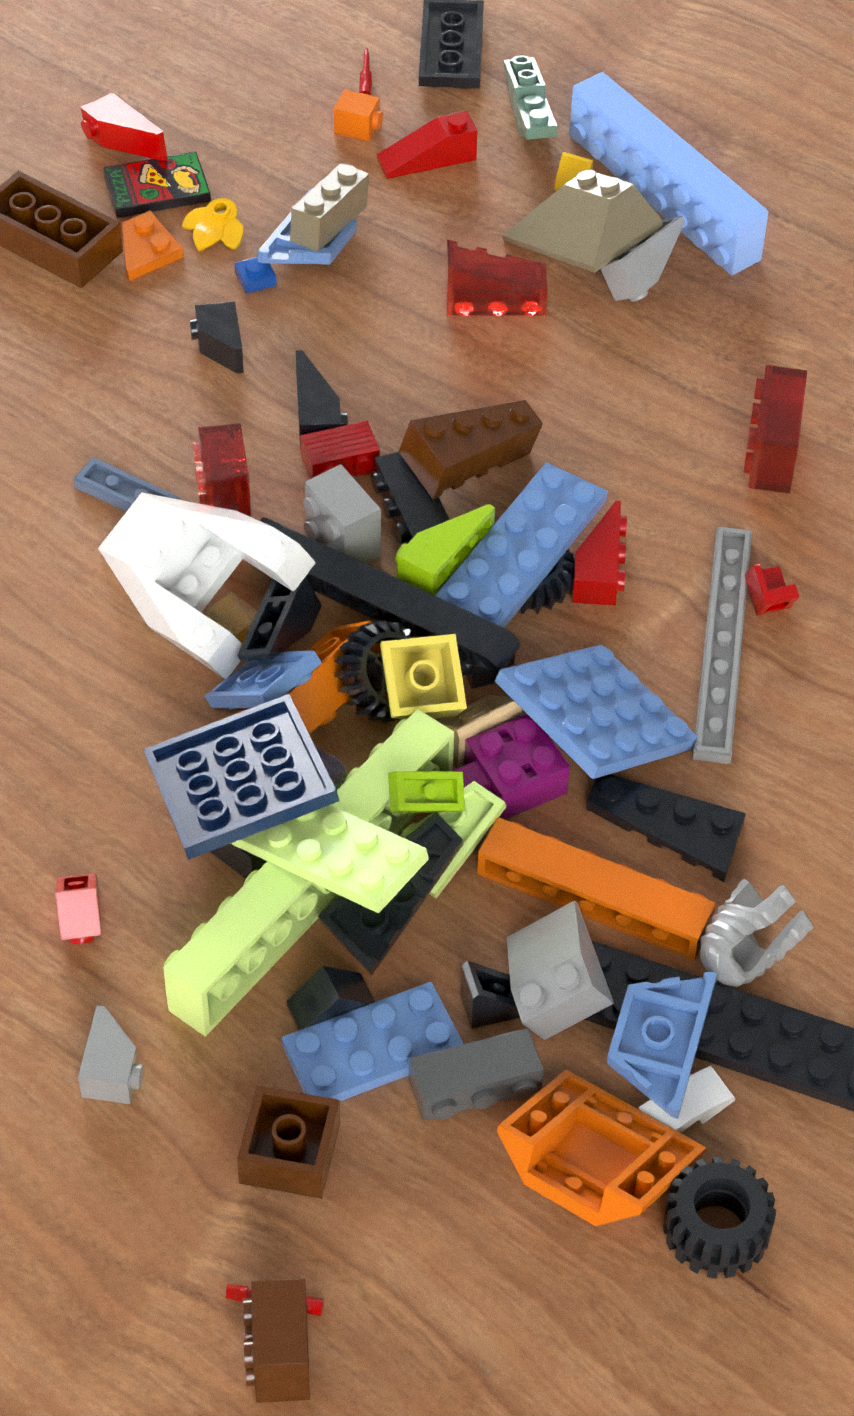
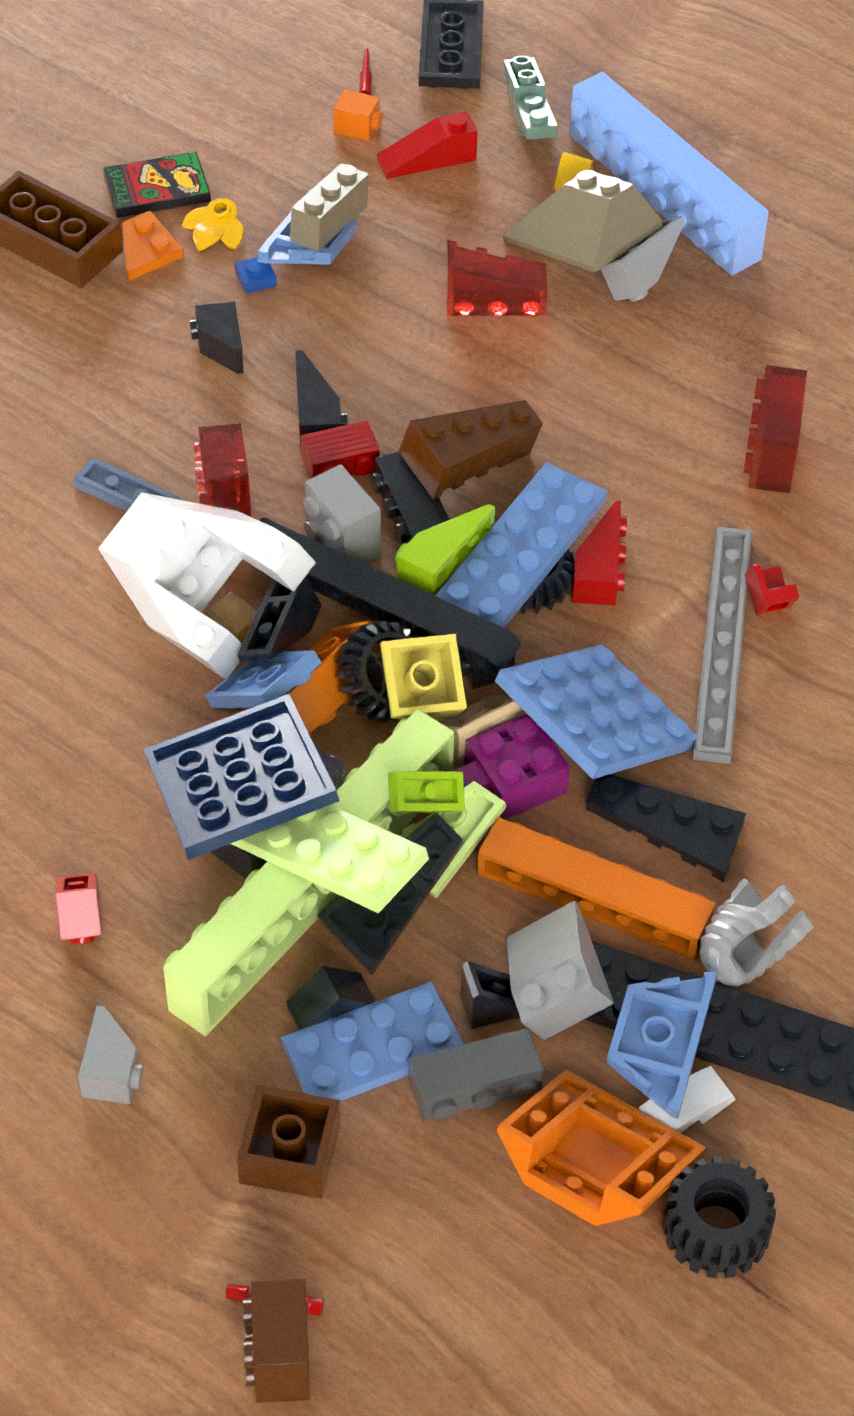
red slope [81,93,168,161] -> none

